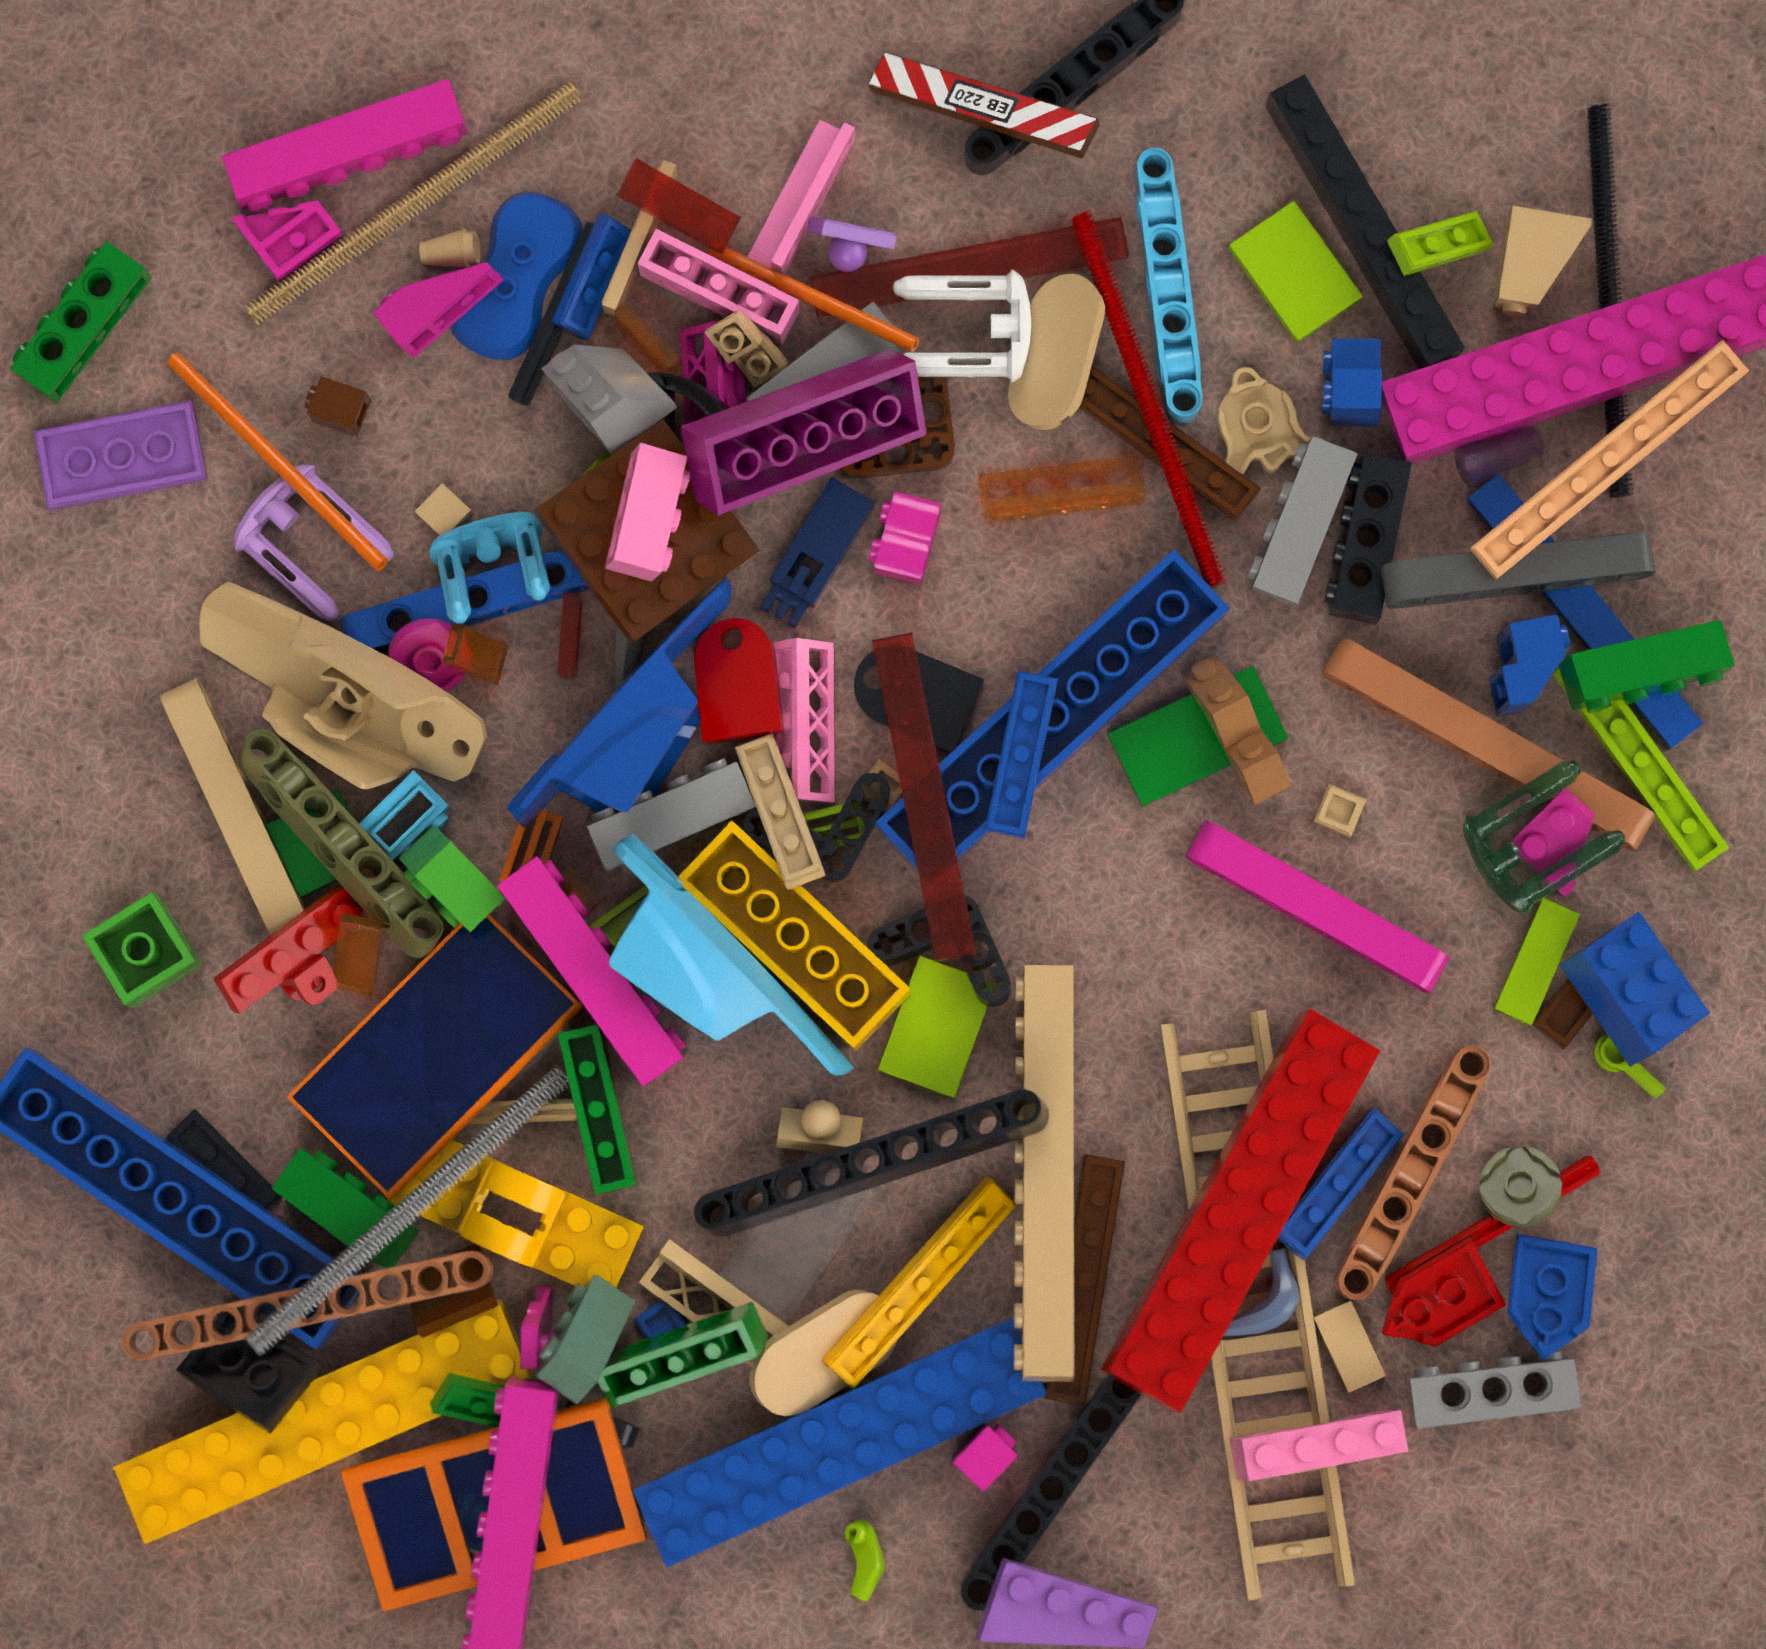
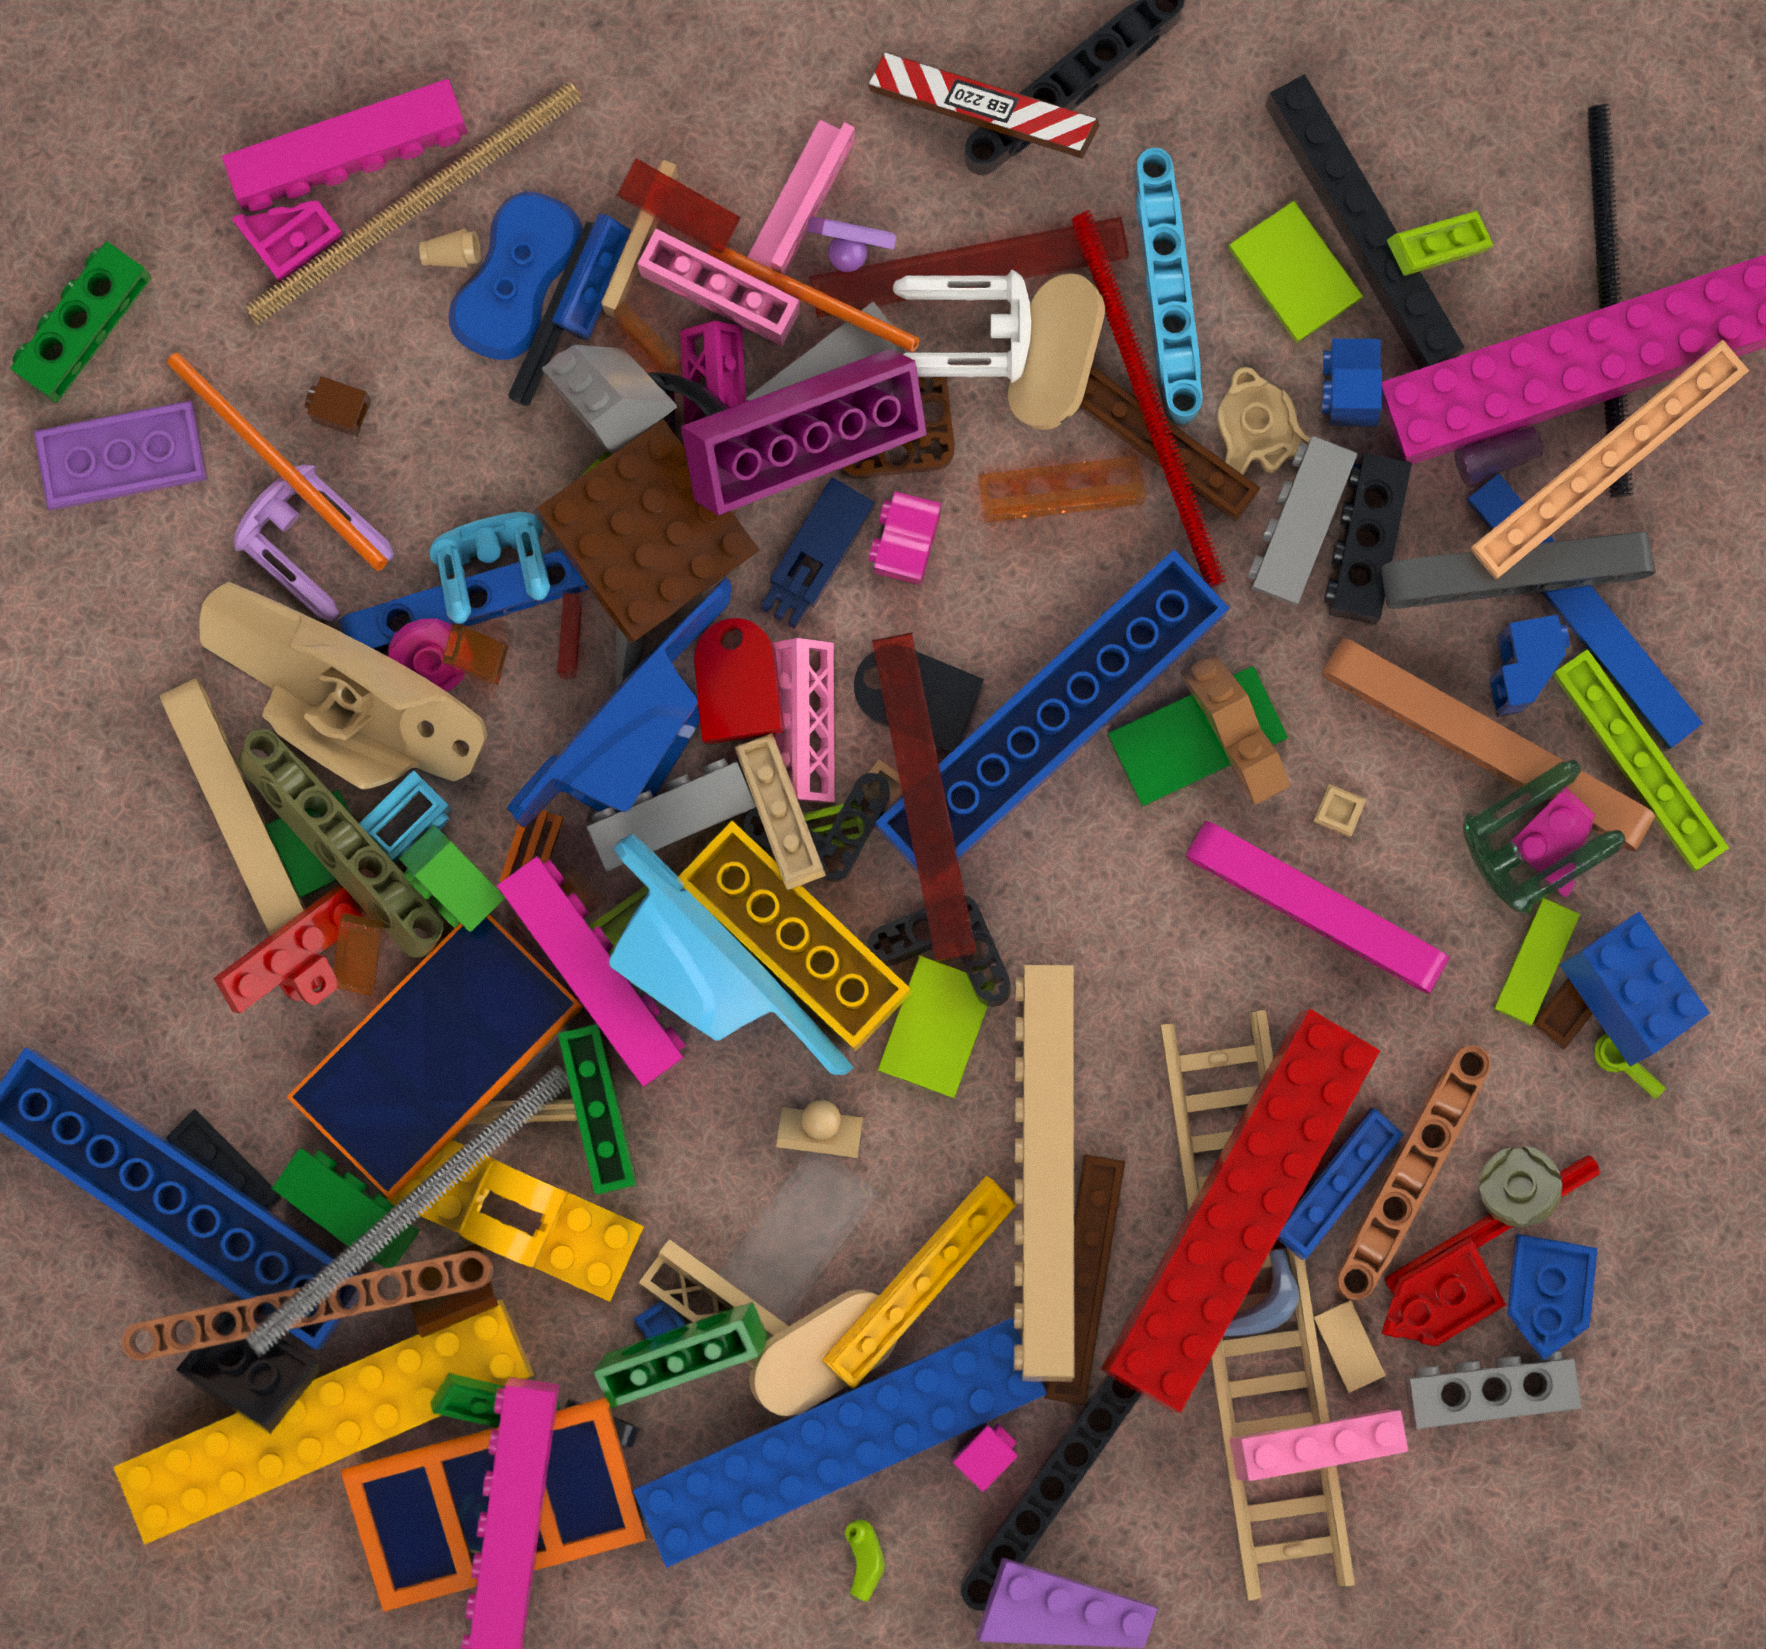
bright green brick [82,892,203,1008] -> none
dark pink slope [373,262,504,358] -> none
tan tile [414,483,473,536] -> none
dark pink wing [520,1287,556,1369] -> none
sand green brick [536,1274,636,1404] -> none
bright pink brick [605,443,690,582] -> none
black beam [694,1089,1049,1237] -> none
tan slope [705,310,789,388] -> none
blue tile [984,670,1058,839] -> none
tan slope [1492,206,1592,318] -> none
green brick [1558,620,1735,713] -> none

